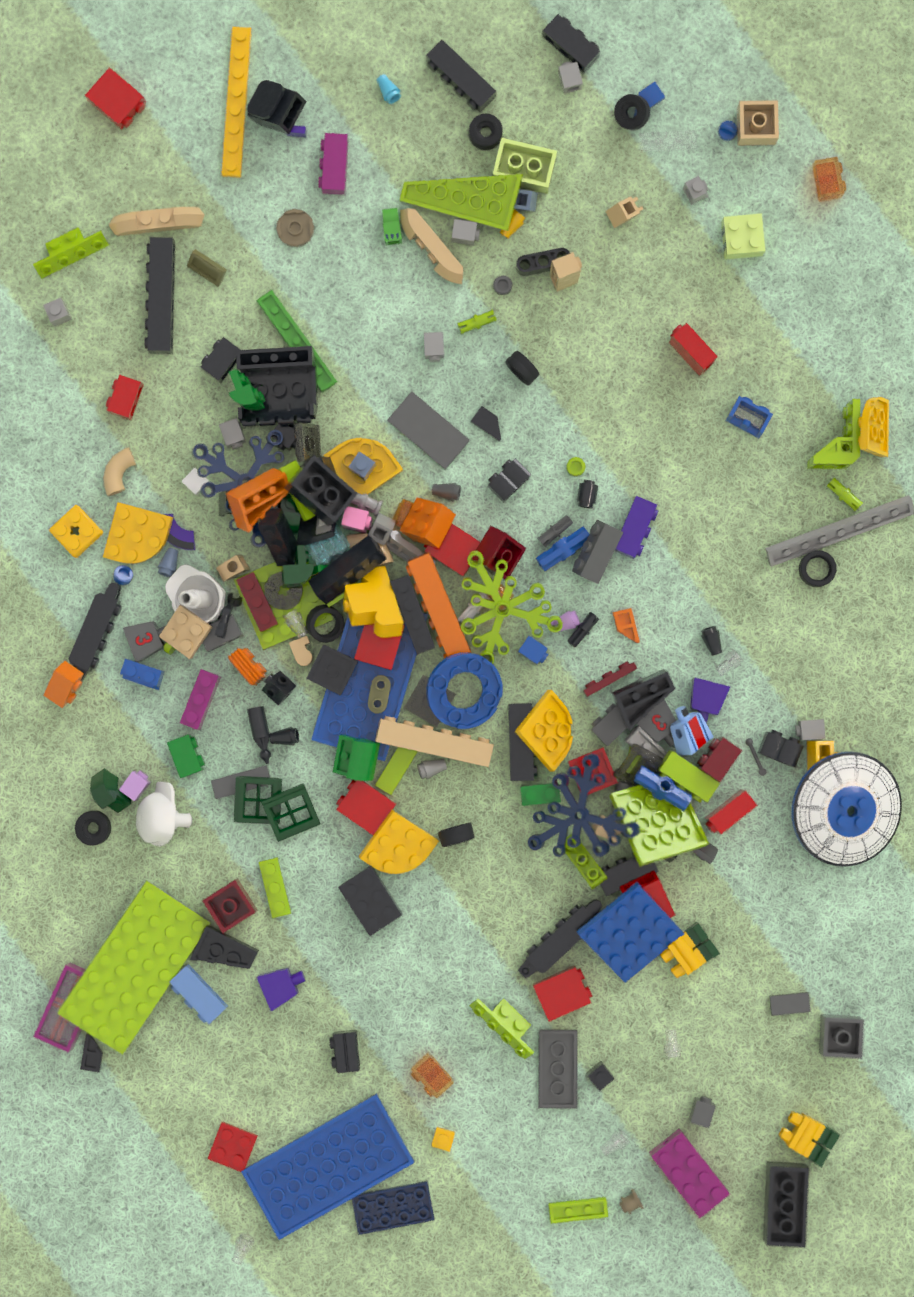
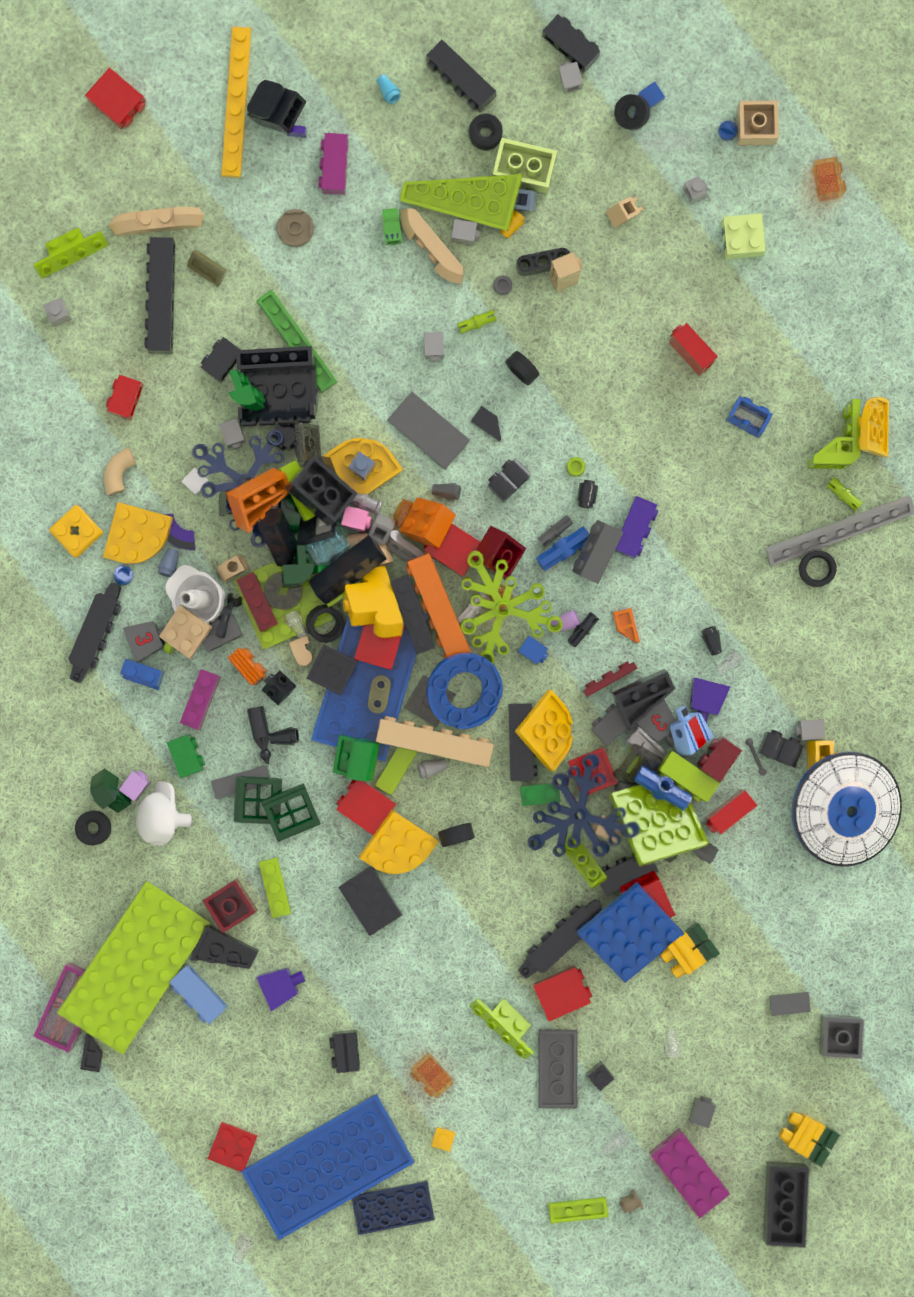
orange brick [43,661,84,708] -> none

